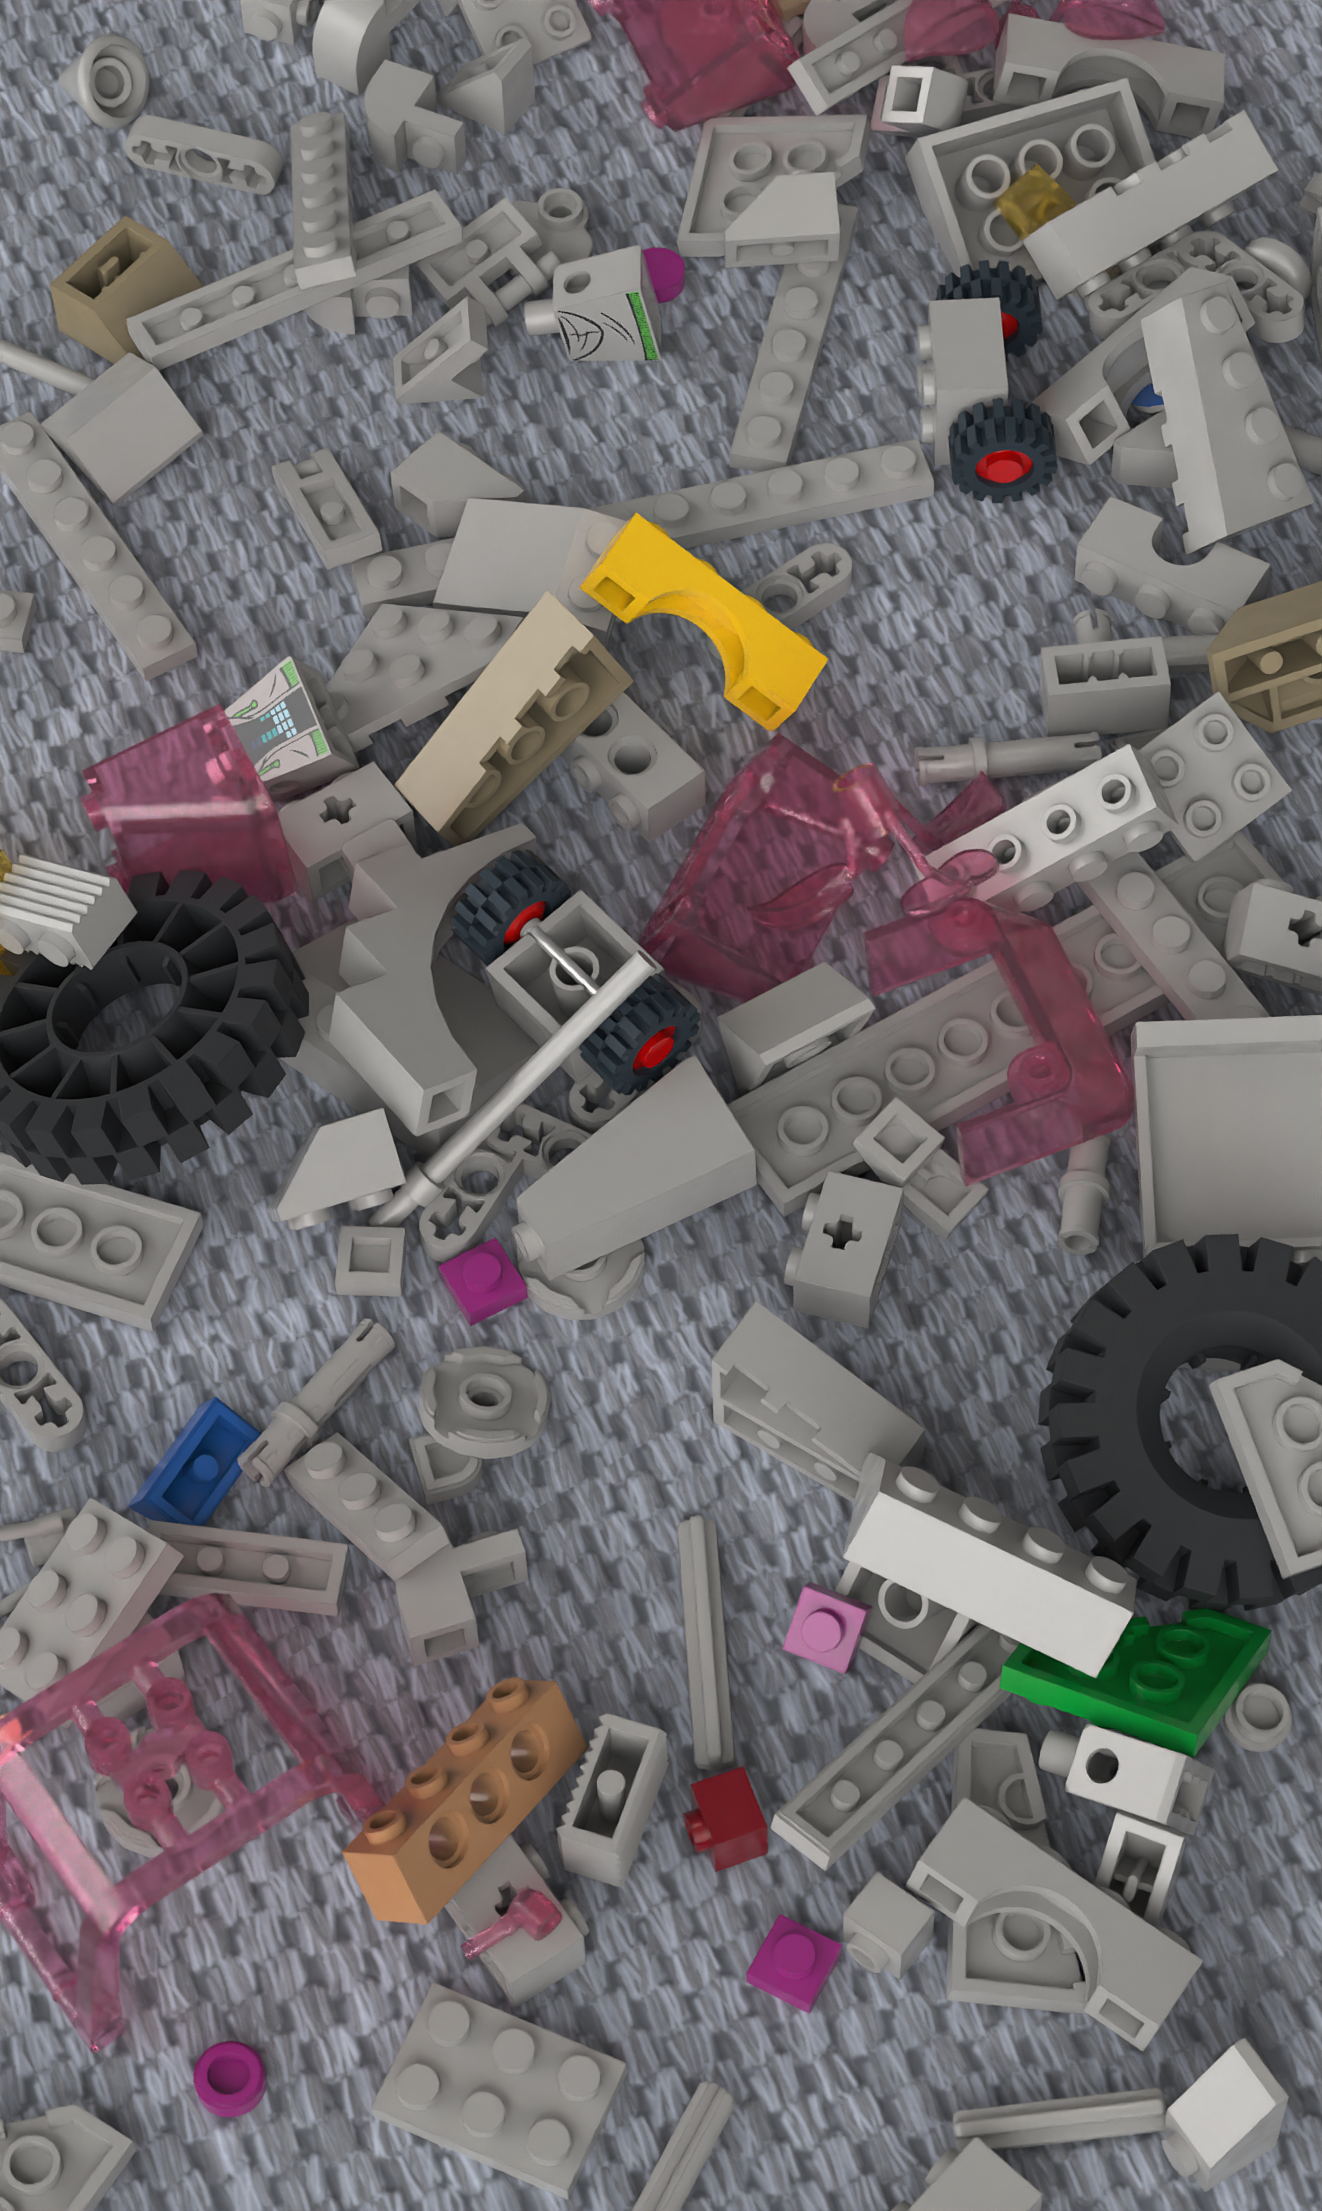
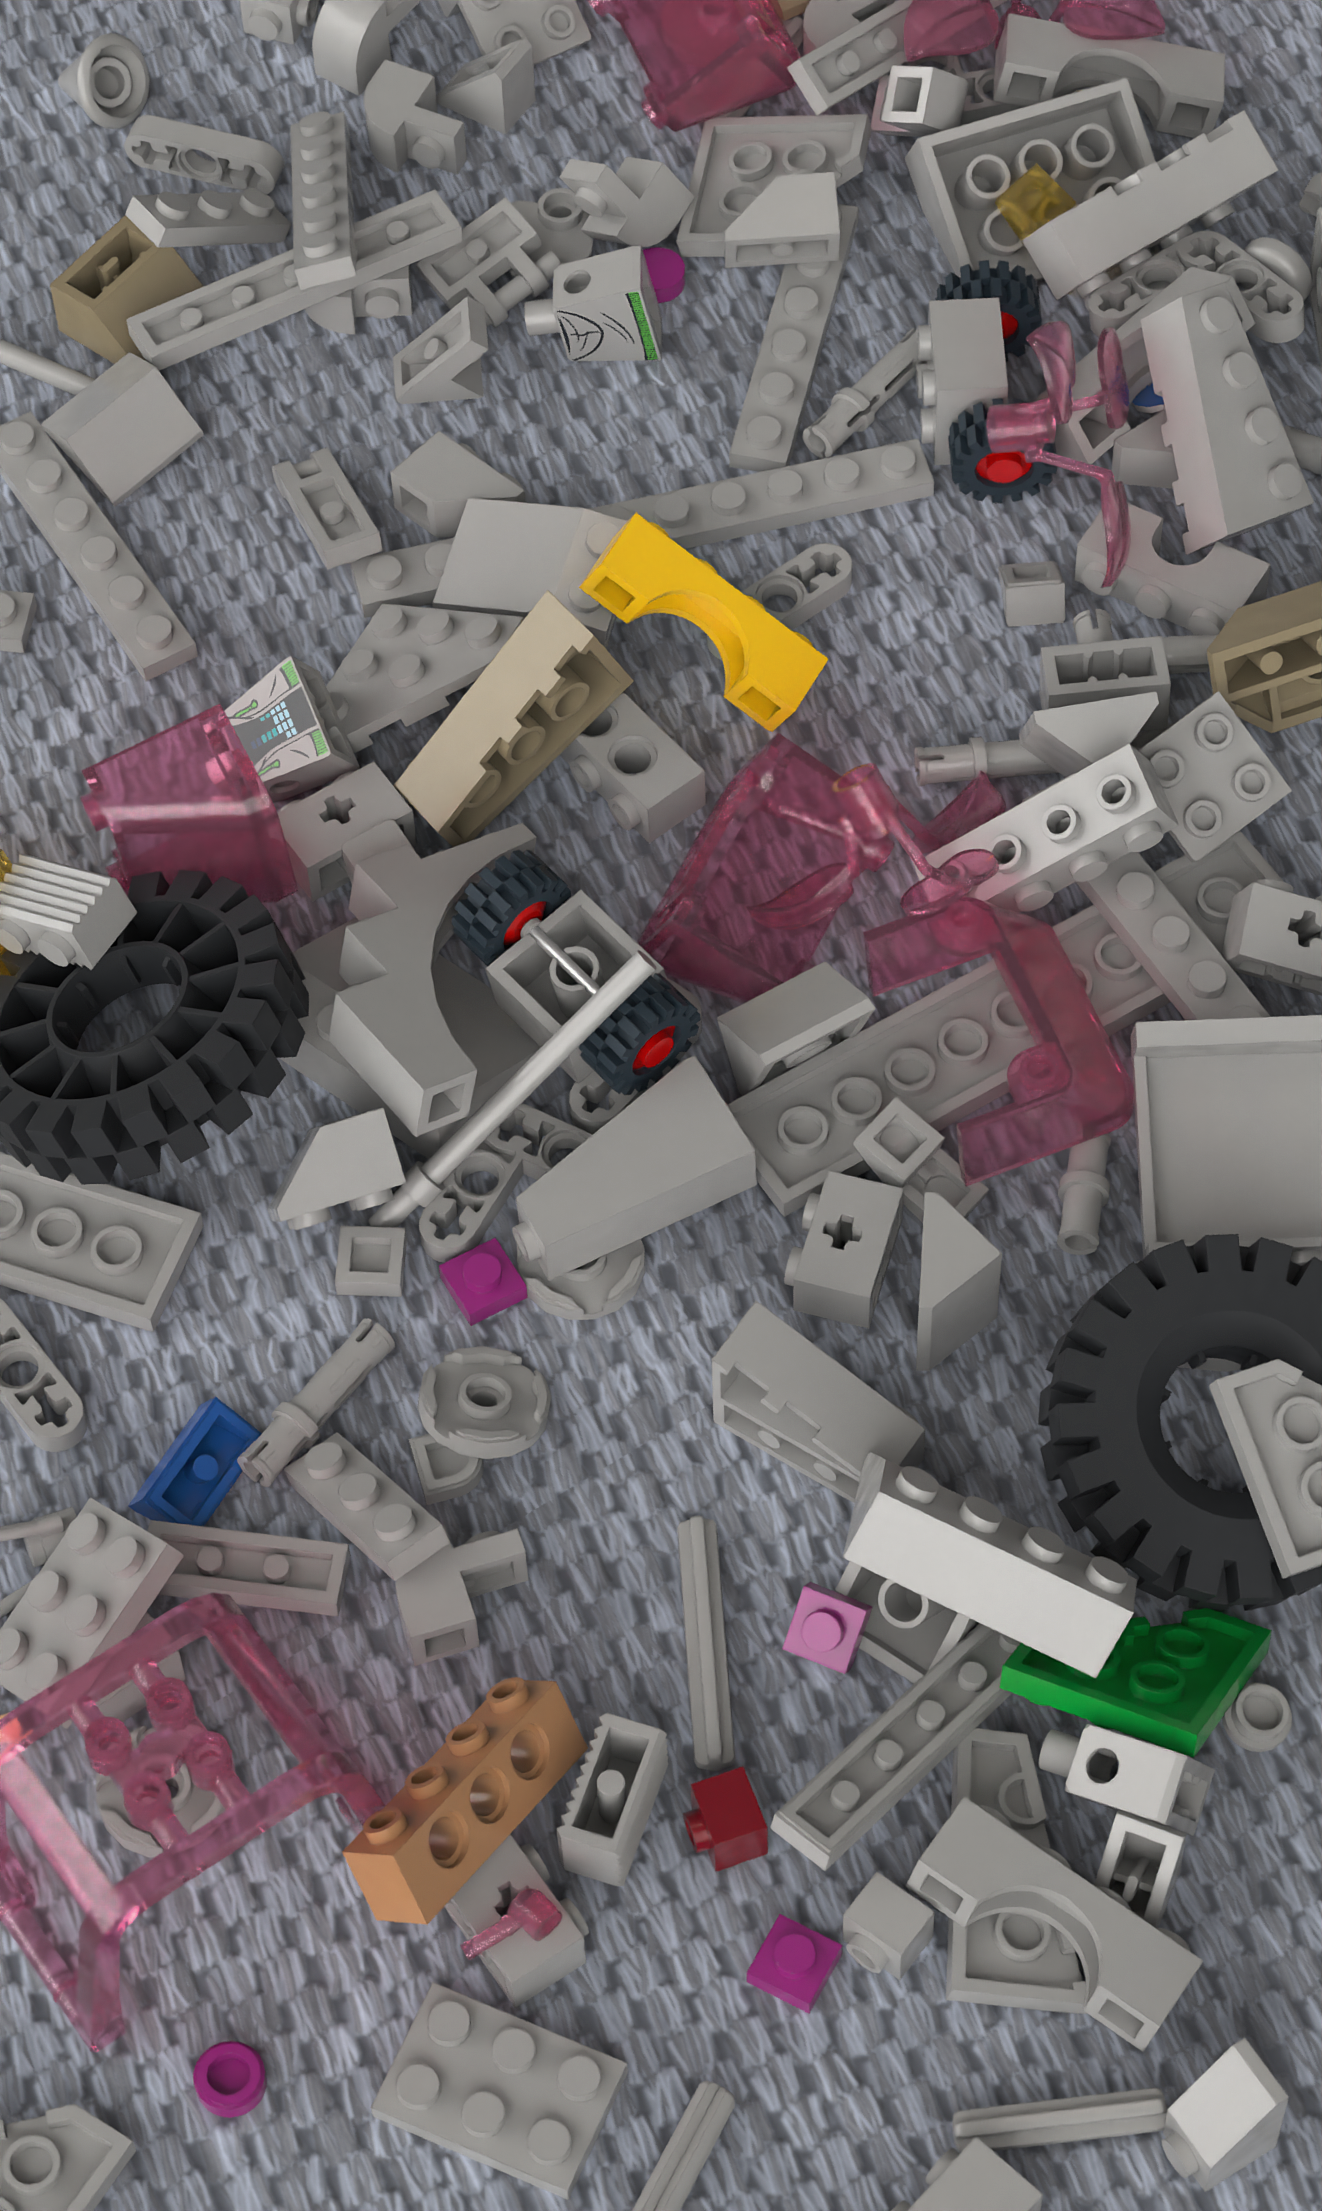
none -> light grey plate [125,189,291,248]
none -> light grey brick [559,157,695,247]
none -> light grey pin [803,328,927,458]
none -> light grey slope [916,1192,1002,1371]
none -> clear pink plant [987,321,1132,588]
none -> light grey slope [998,561,1065,627]
none -> light grey slope [1019,691,1159,777]

